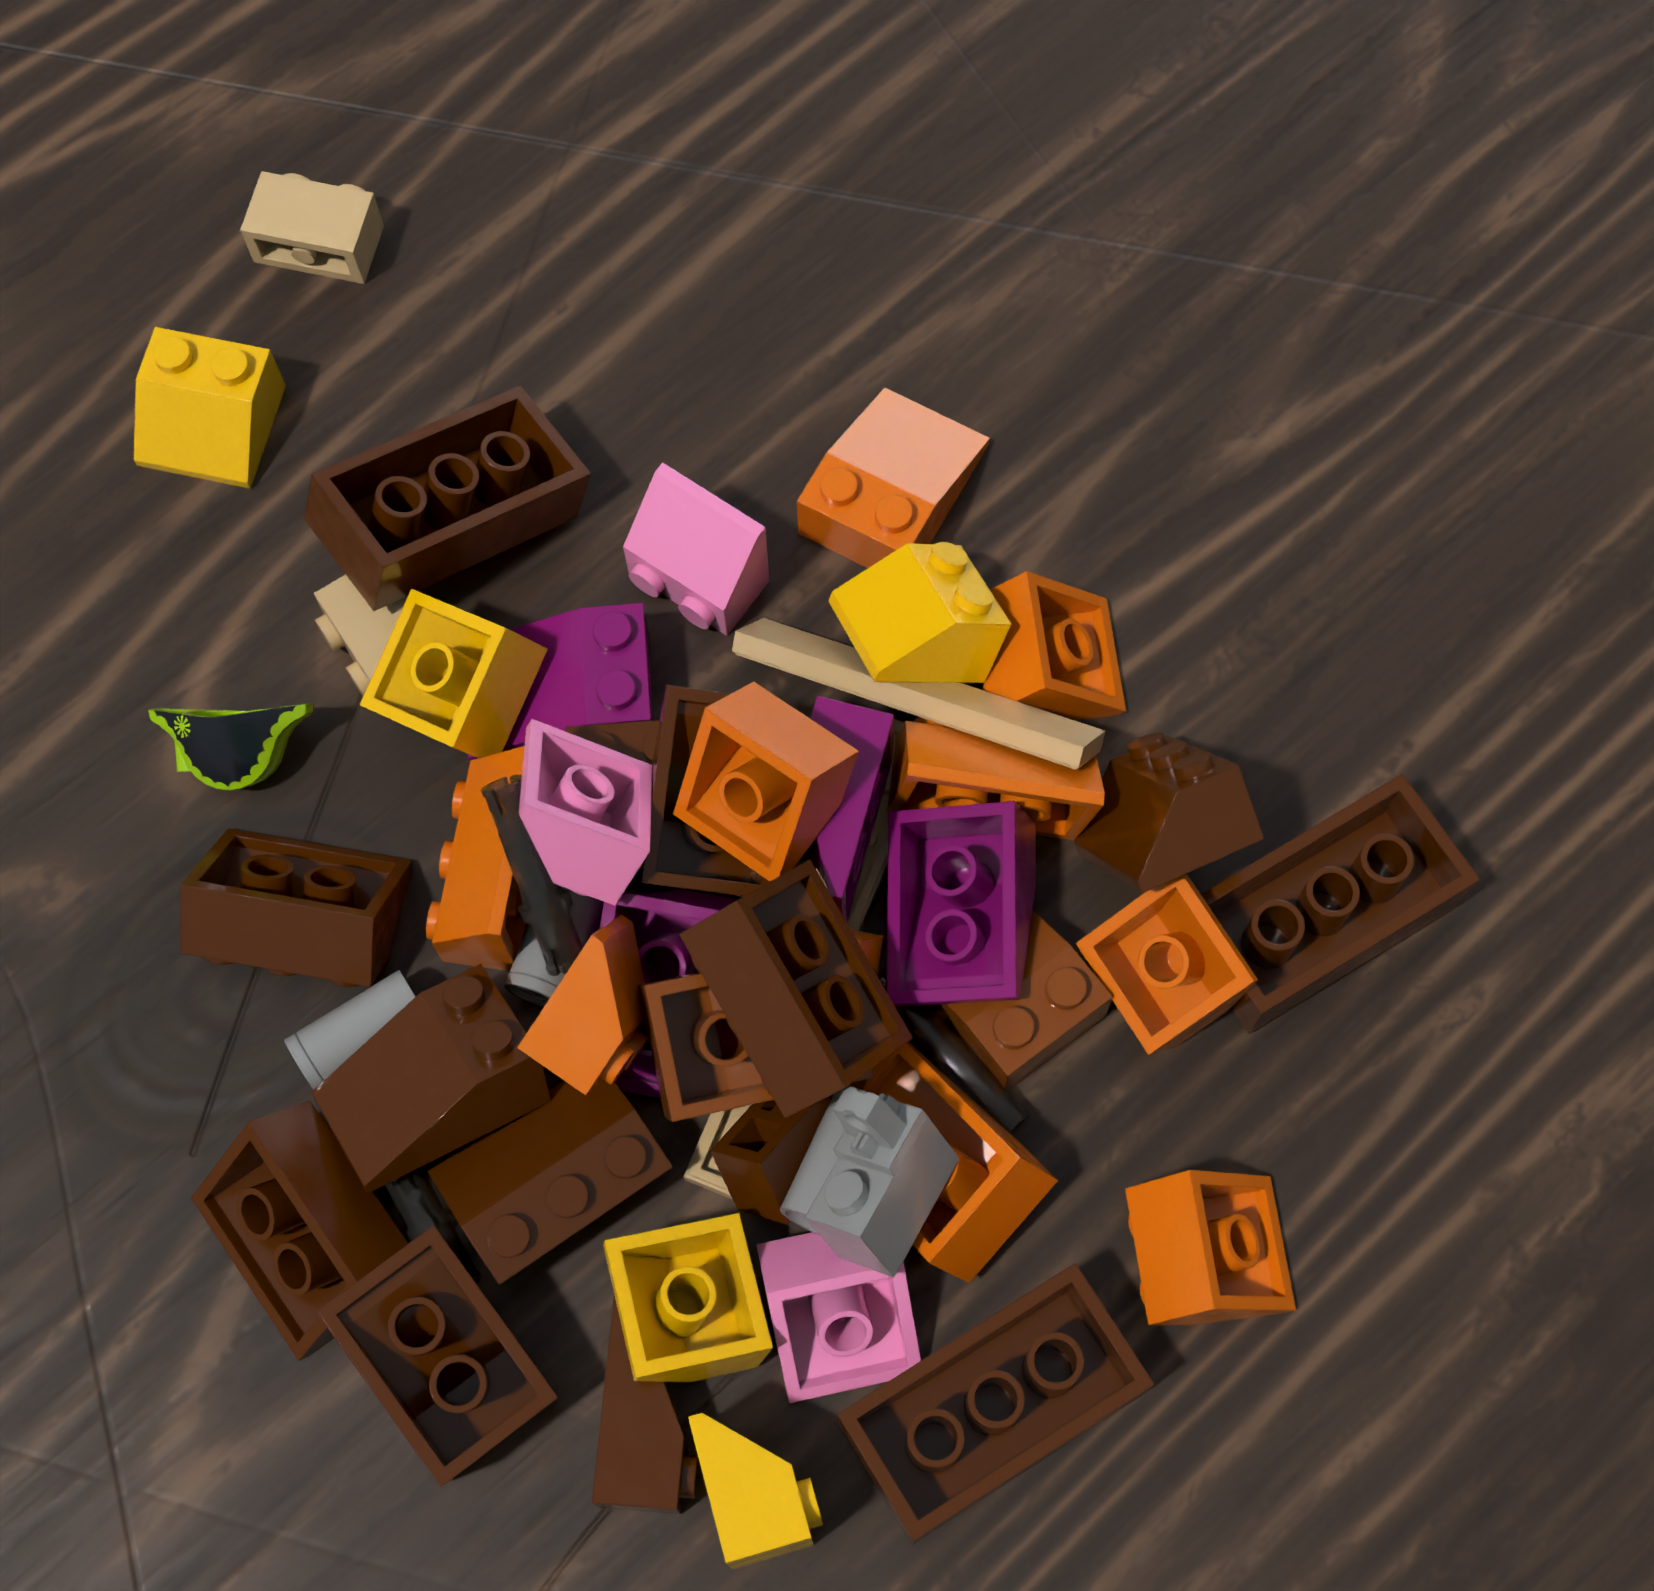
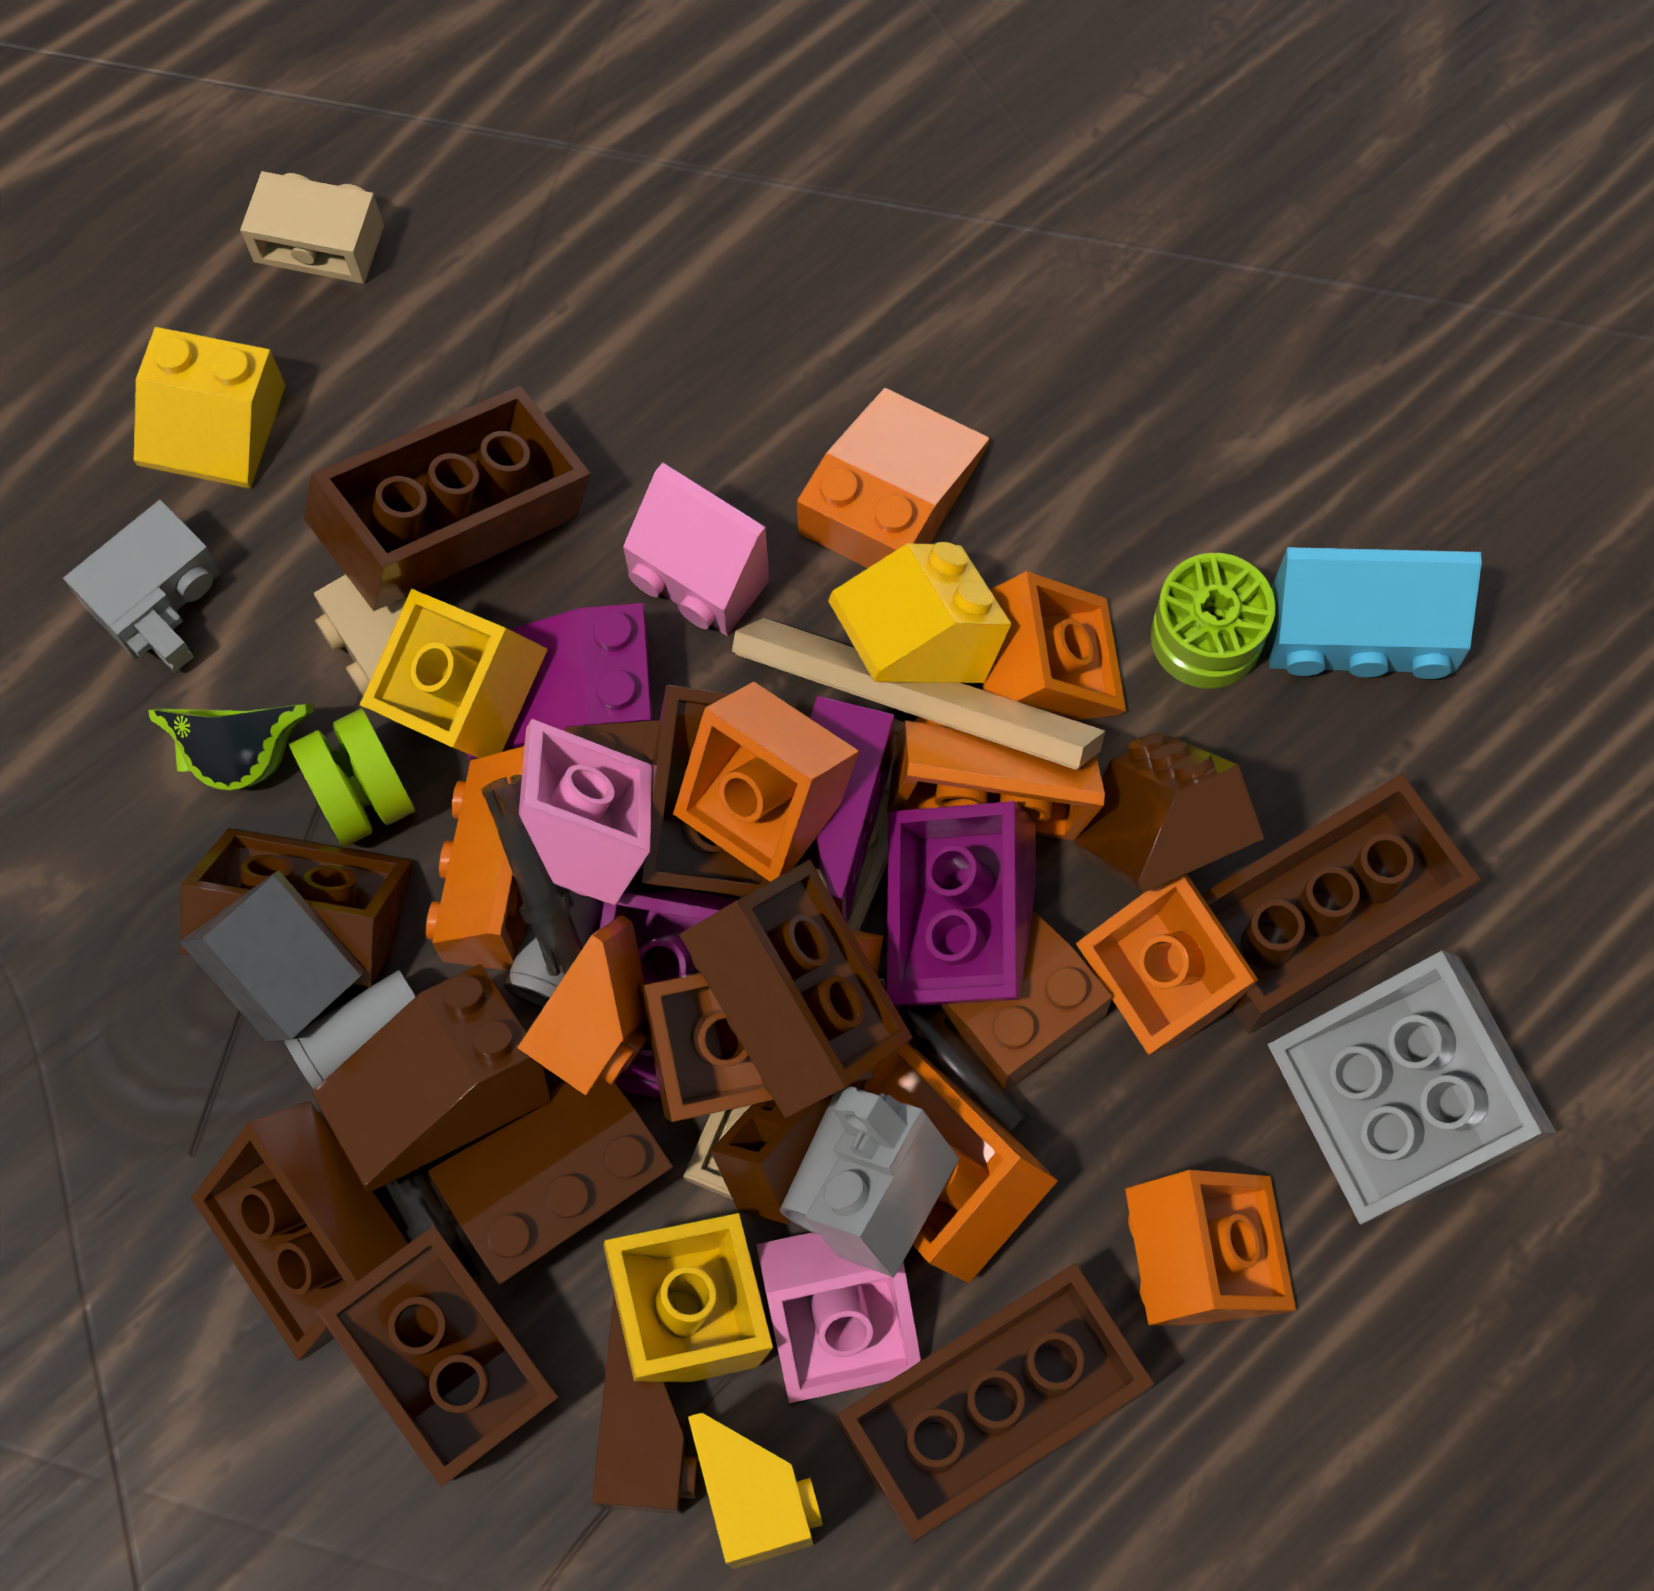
none -> light grey hinge [63,500,222,673]
none -> flat silver slope [180,870,365,1041]
none -> lime wheel [289,708,416,848]
none -> lime wheel [1151,553,1275,689]
none -> light grey slope [1267,951,1557,1225]
none -> medium azure slope [1268,547,1482,679]

